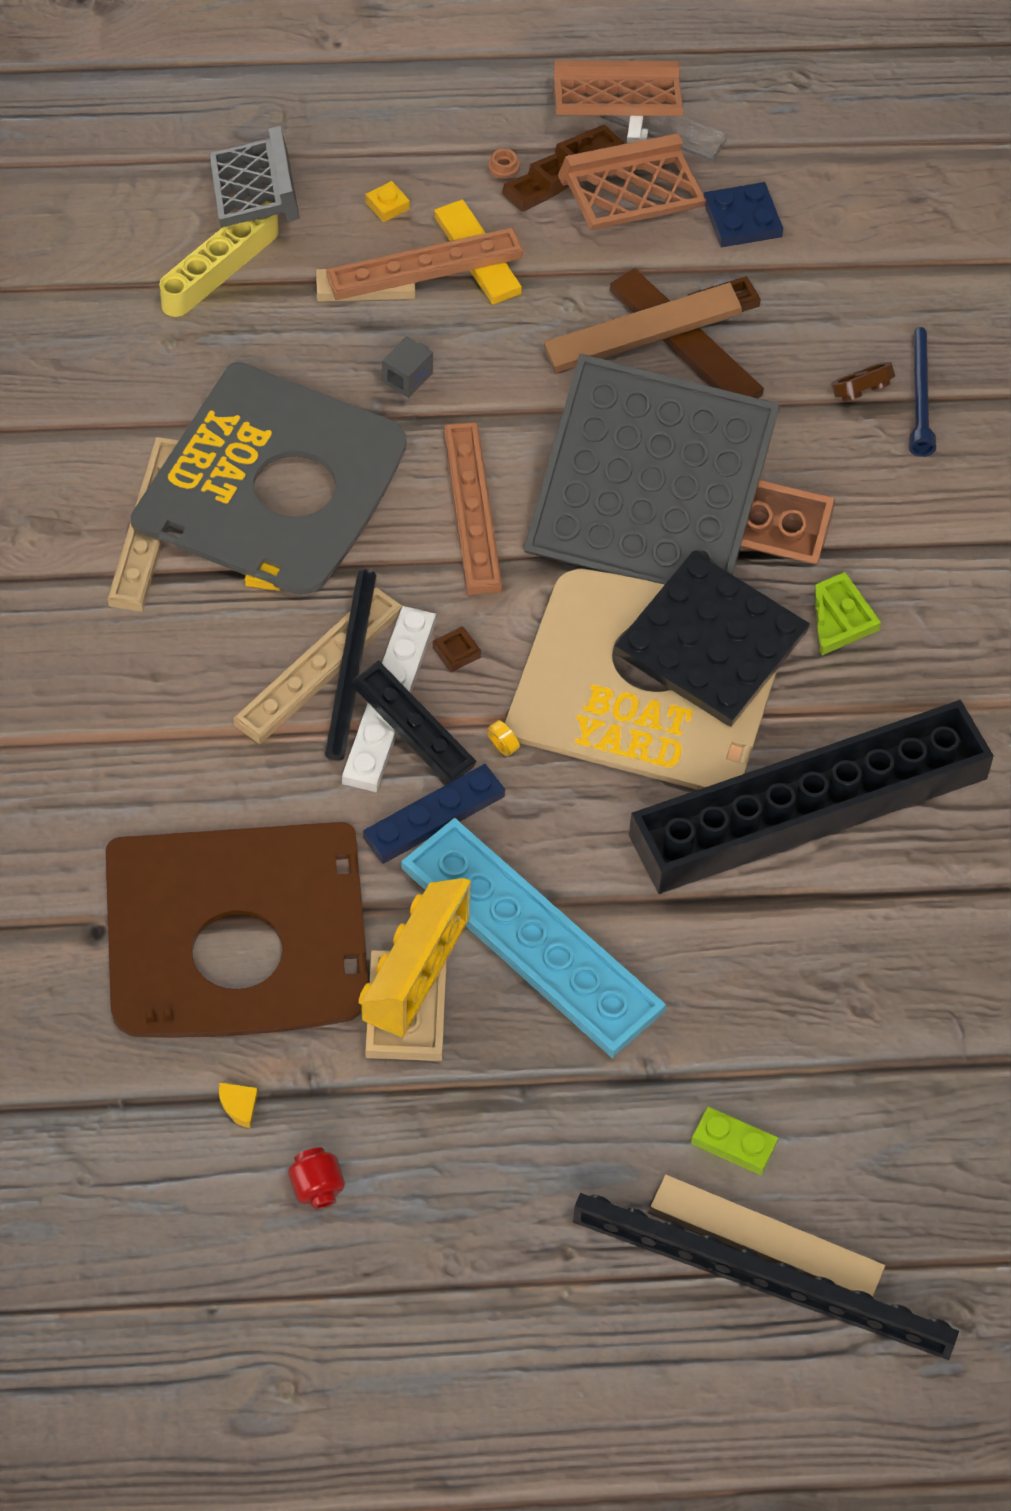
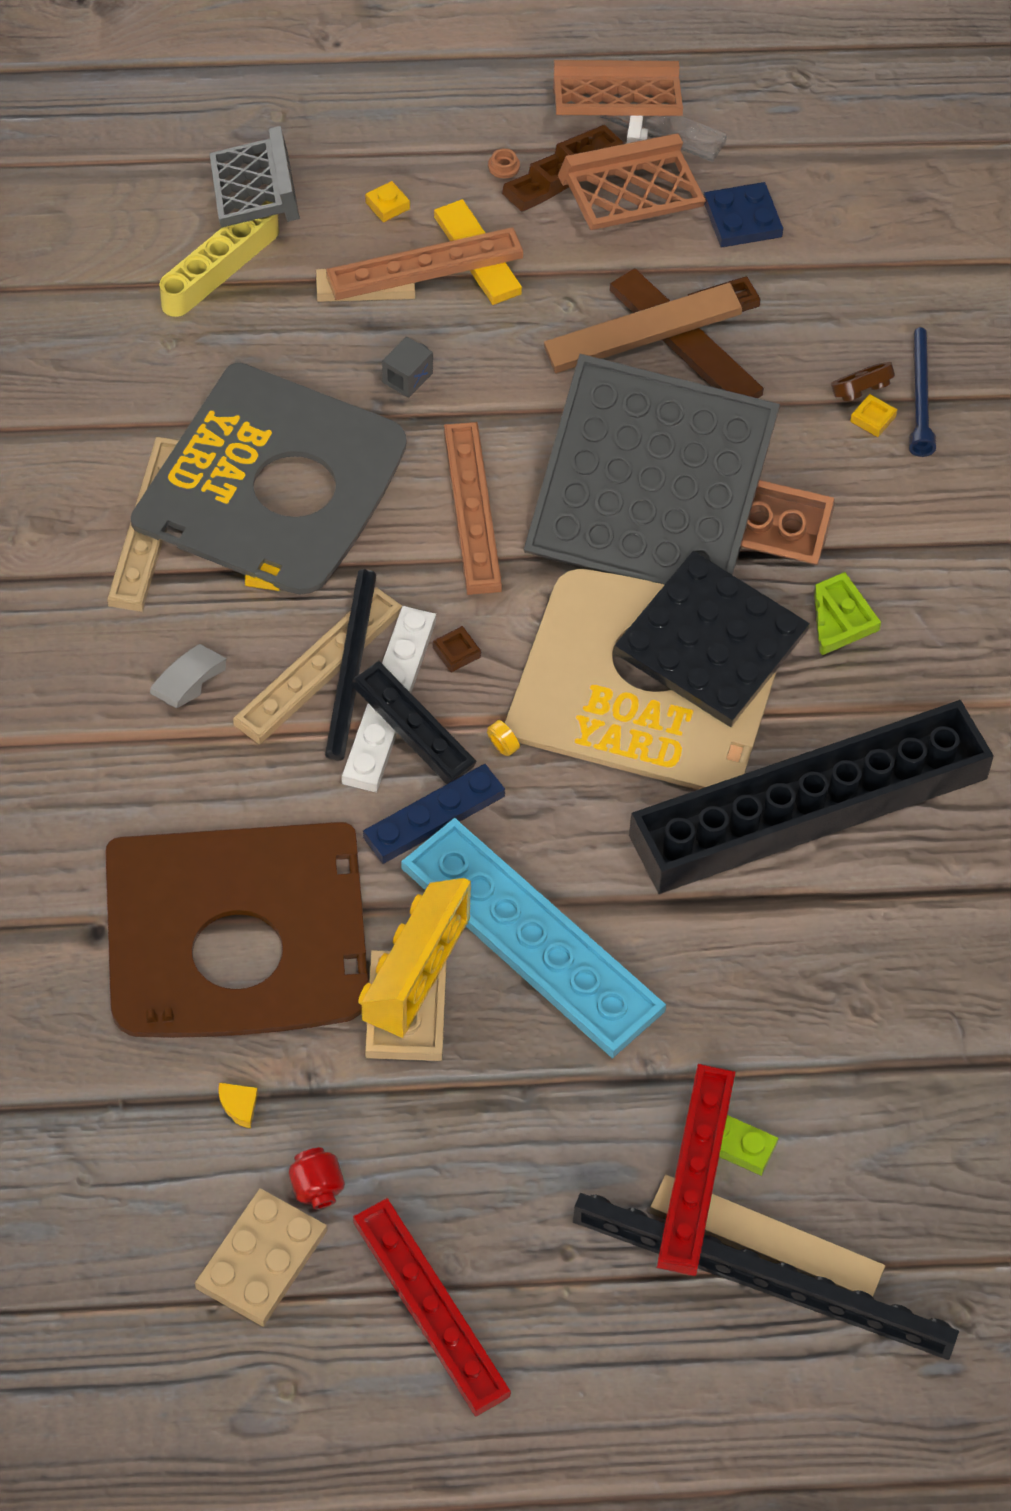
none -> light grey slope [150,644,227,708]
none -> tan plate [195,1188,327,1327]
none -> red plate [353,1198,511,1417]
none -> red tile [656,1064,736,1276]
none -> yellow tile [850,394,898,437]

